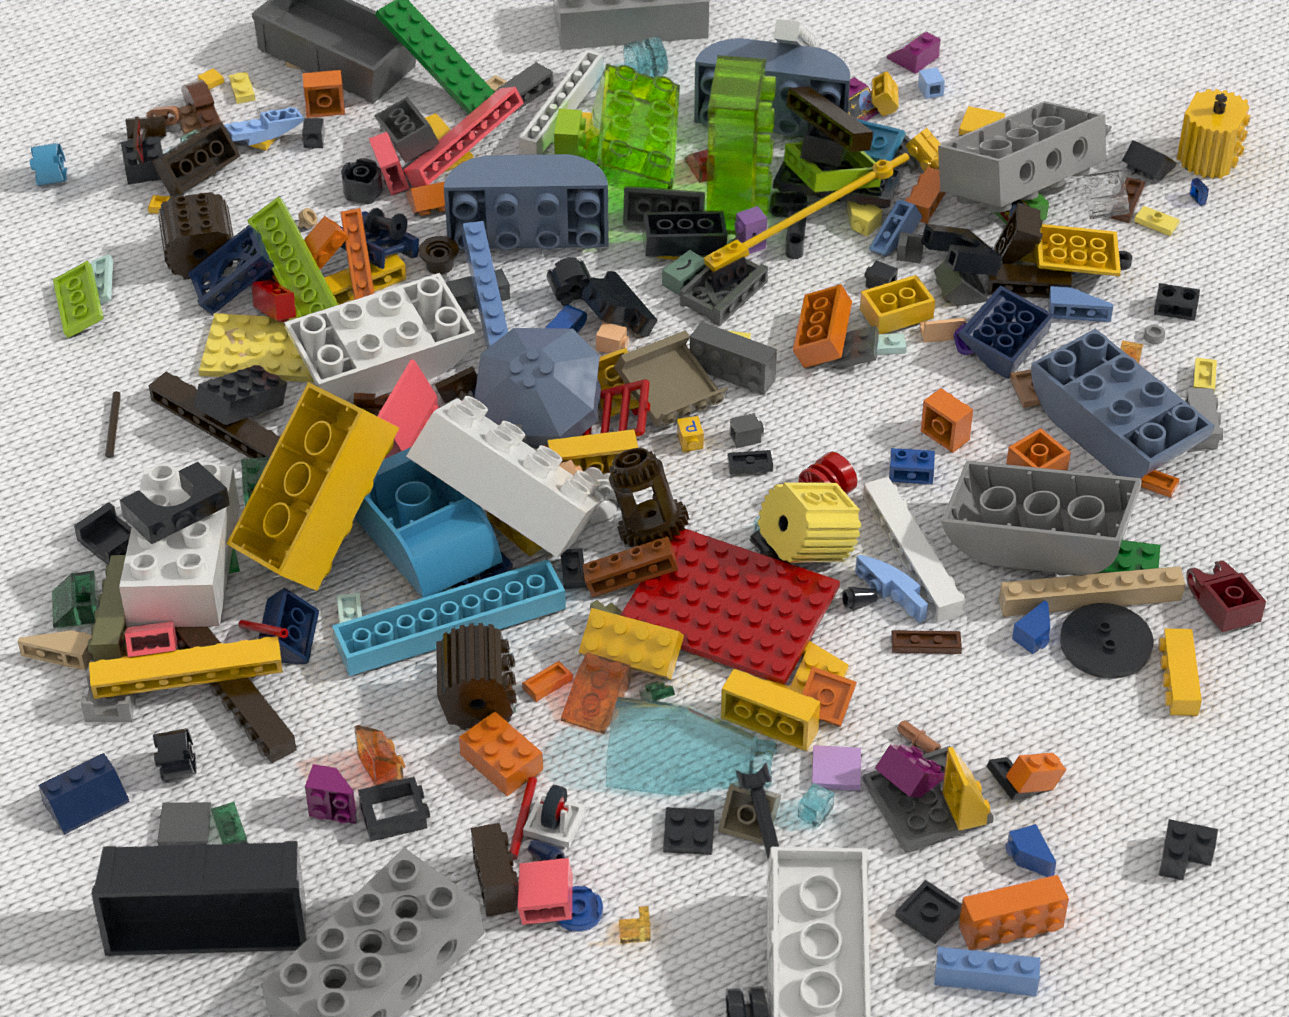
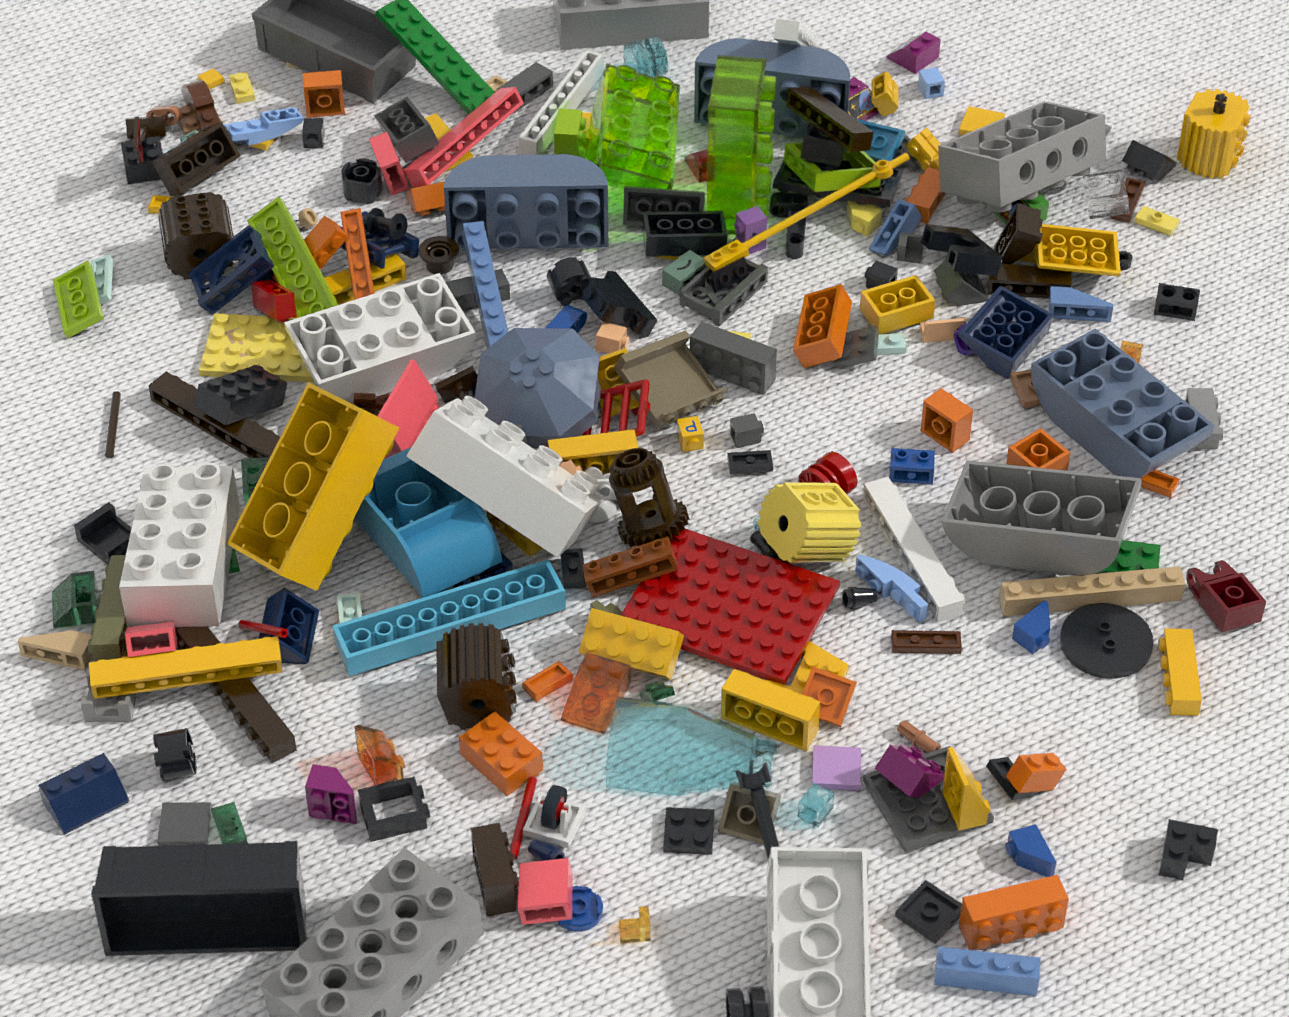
dark azure brick [29,143,67,186] -> none
black arch [120,462,230,545] -> none
light grey tile [1144,325,1165,344] -> none
clear blue tile [1189,177,1209,206] -> none
light yellow plate [1193,357,1217,393] -> none

